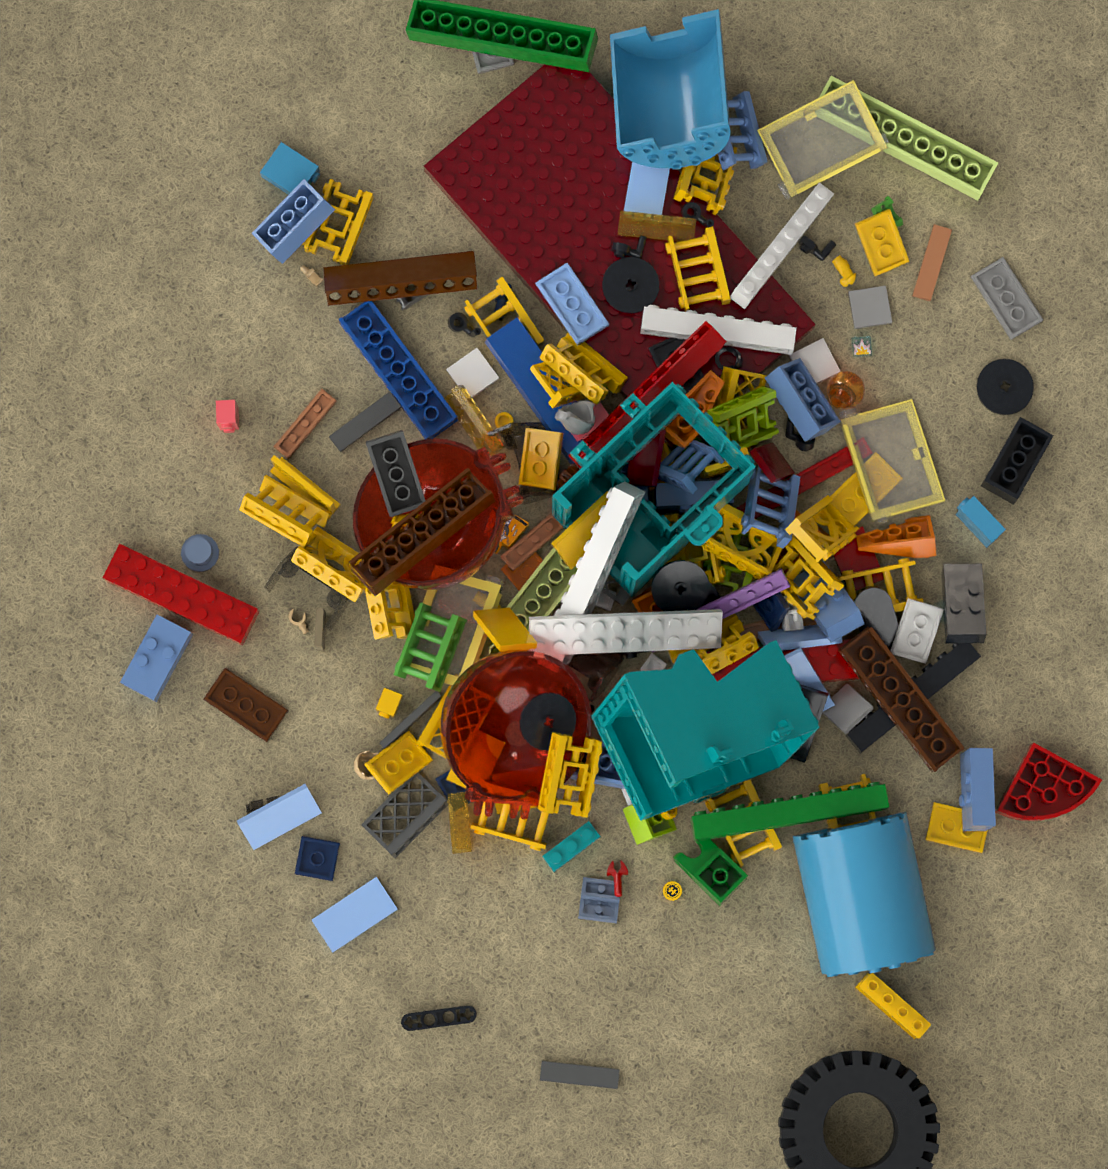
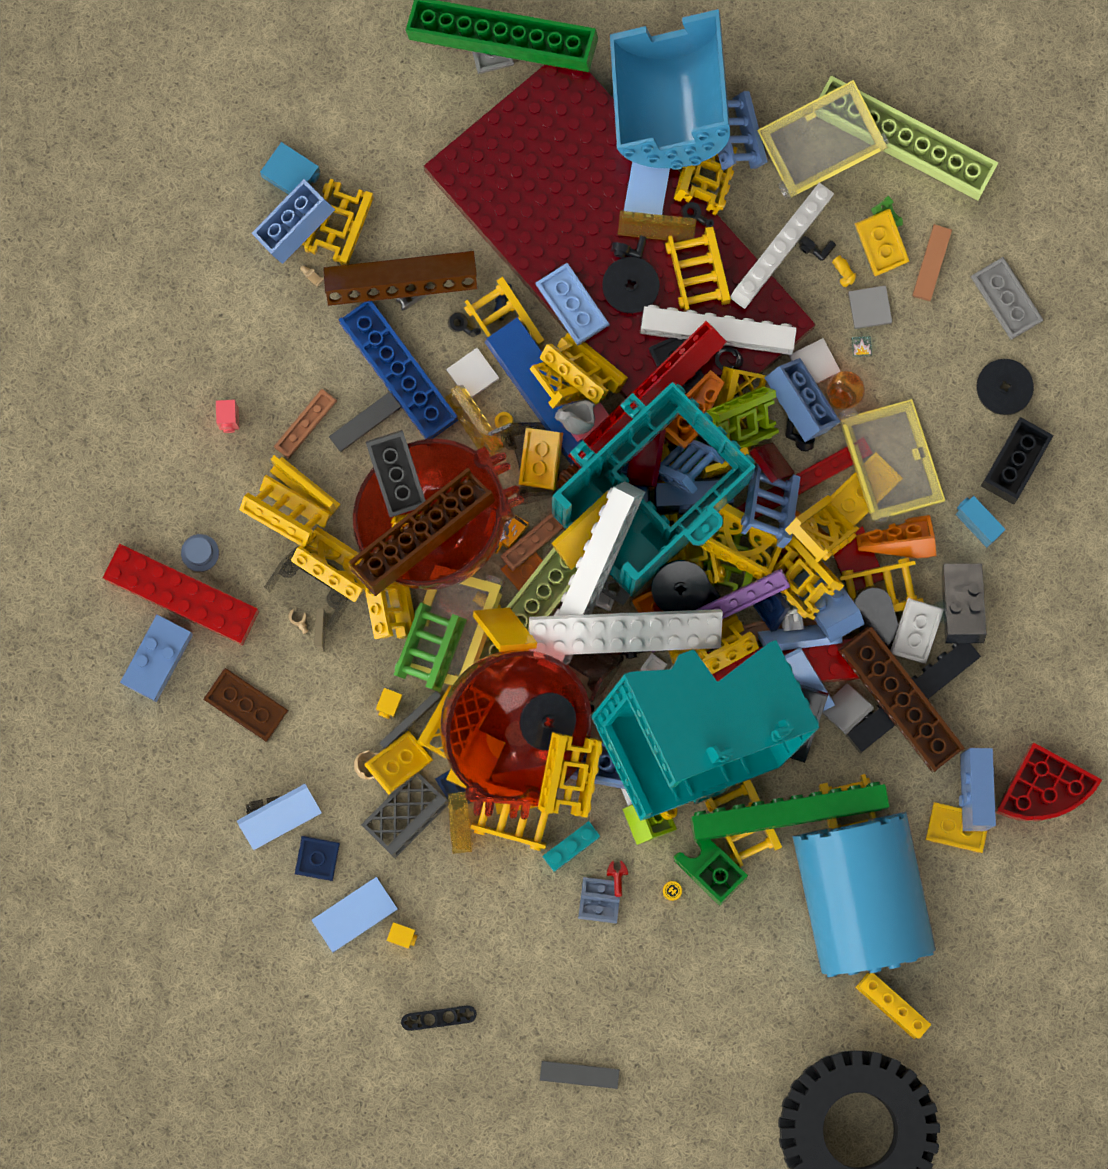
none -> yellow brick [386,922,418,949]

